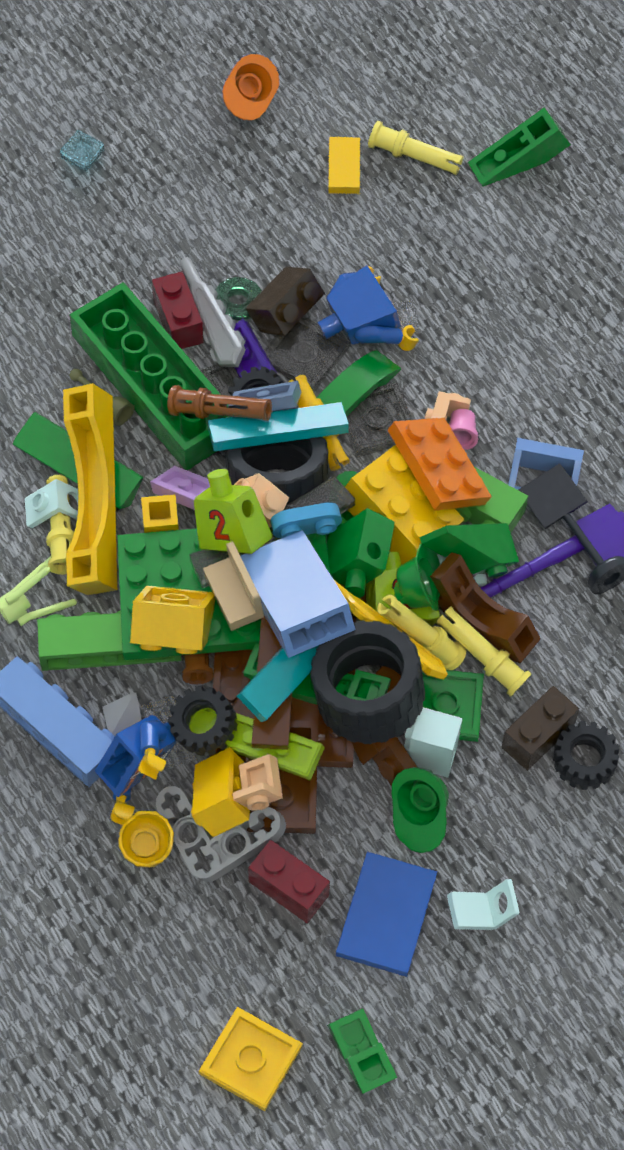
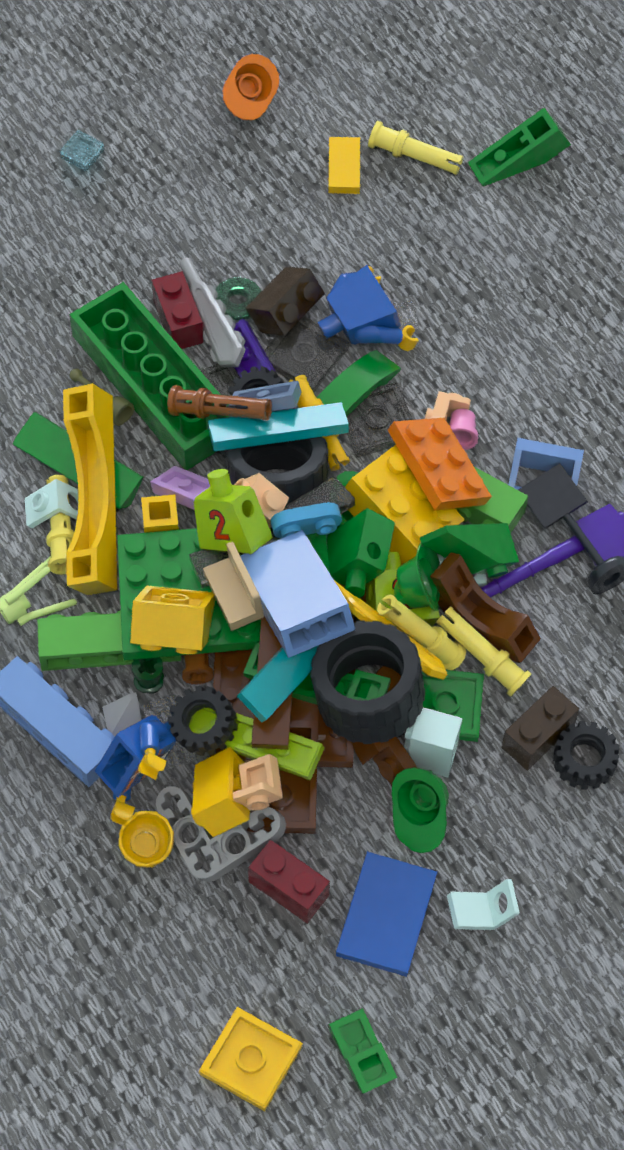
none -> dark green bush [132,657,164,694]

